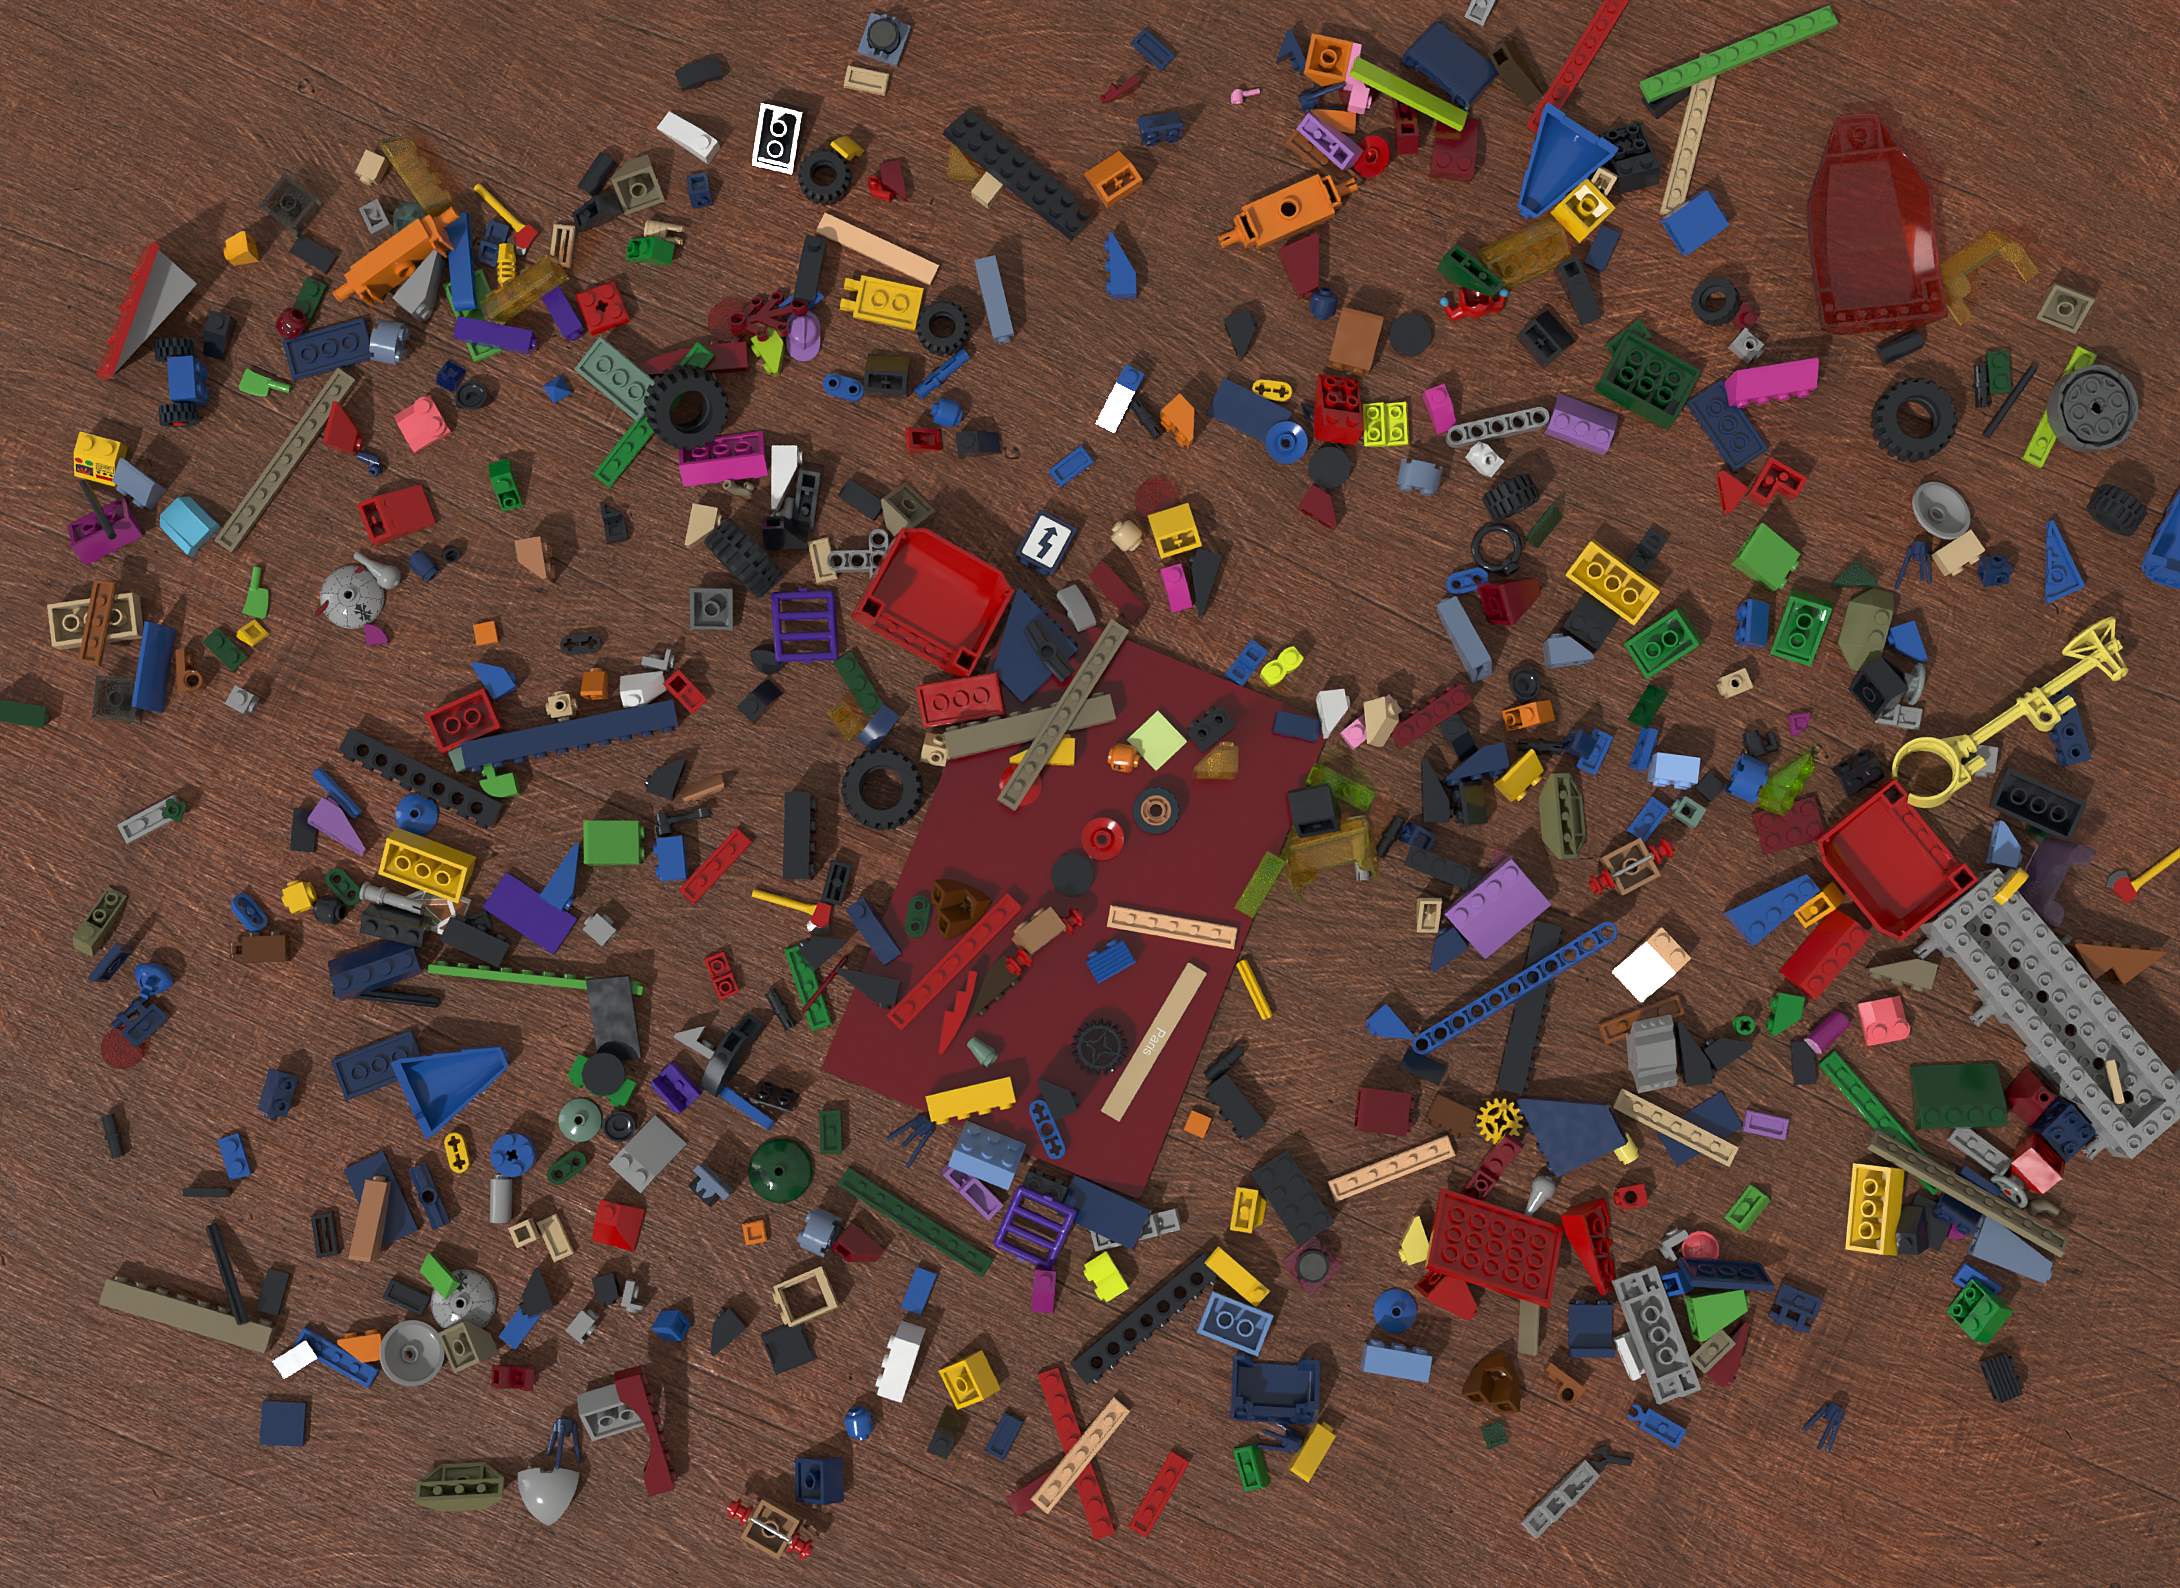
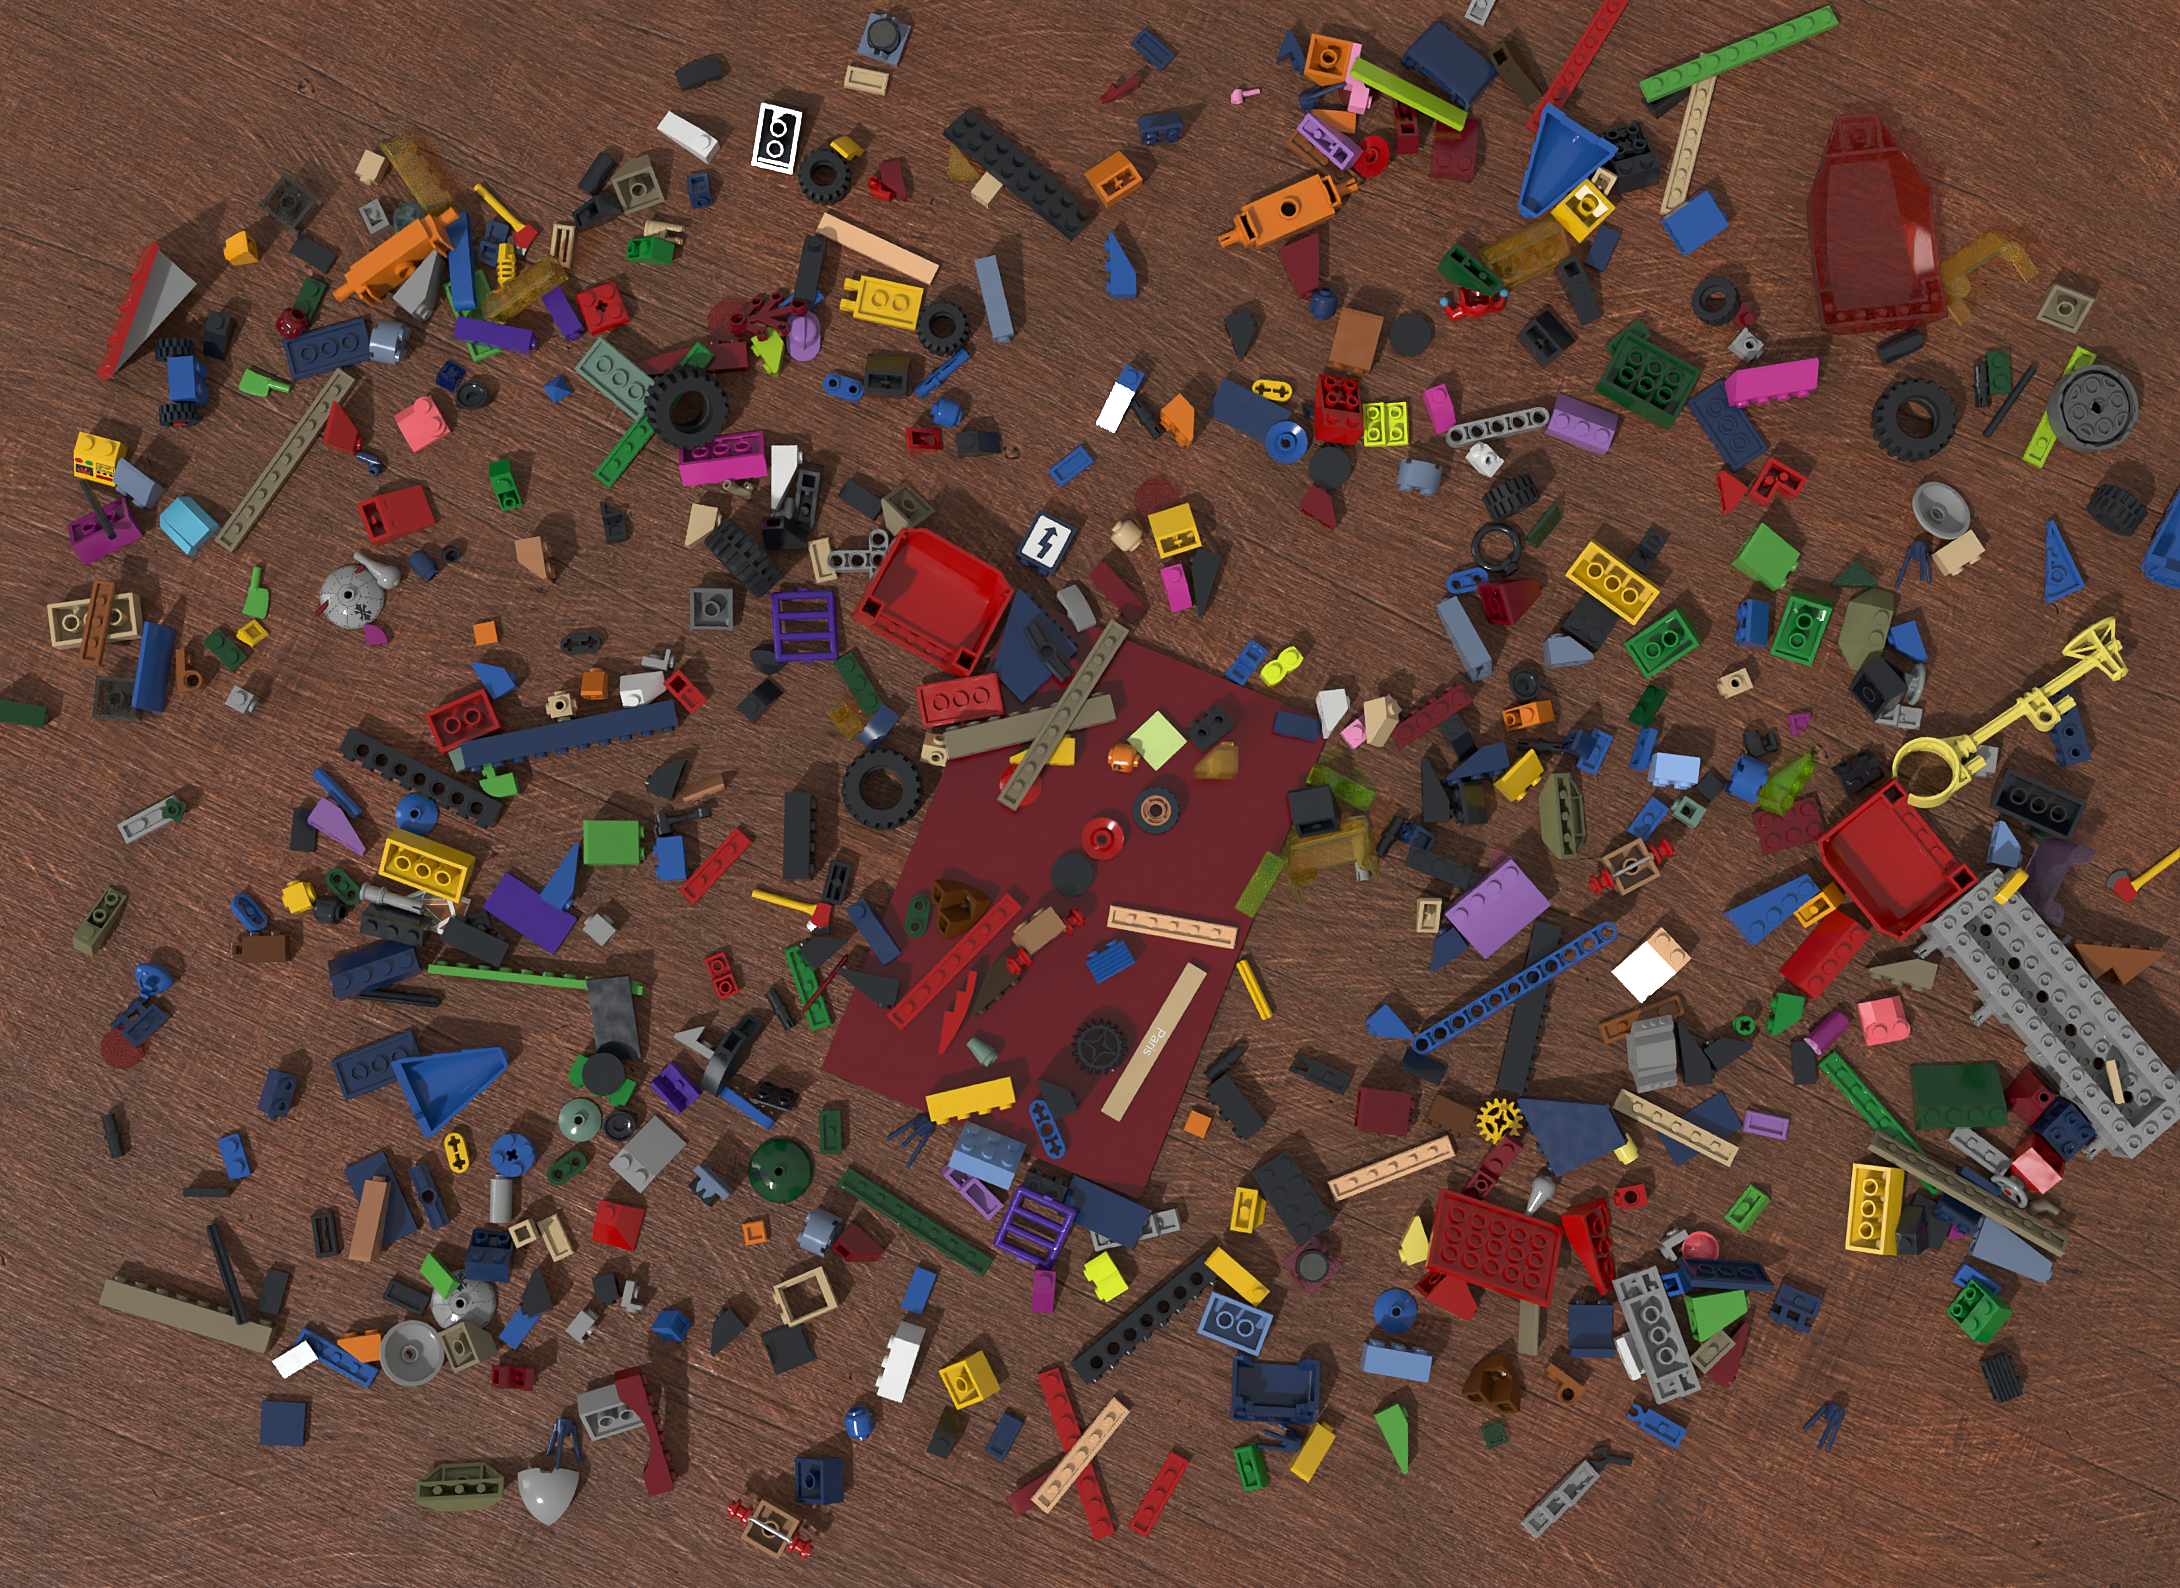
dark blue tile [88,943,134,983] -> none
dark blue brick [1977,554,2013,587] -> none
none -> dark blue slope [464,1229,515,1283]
none -> black hinge [1289,1054,1352,1096]
none -> bright green slope [1373,1402,1408,1475]

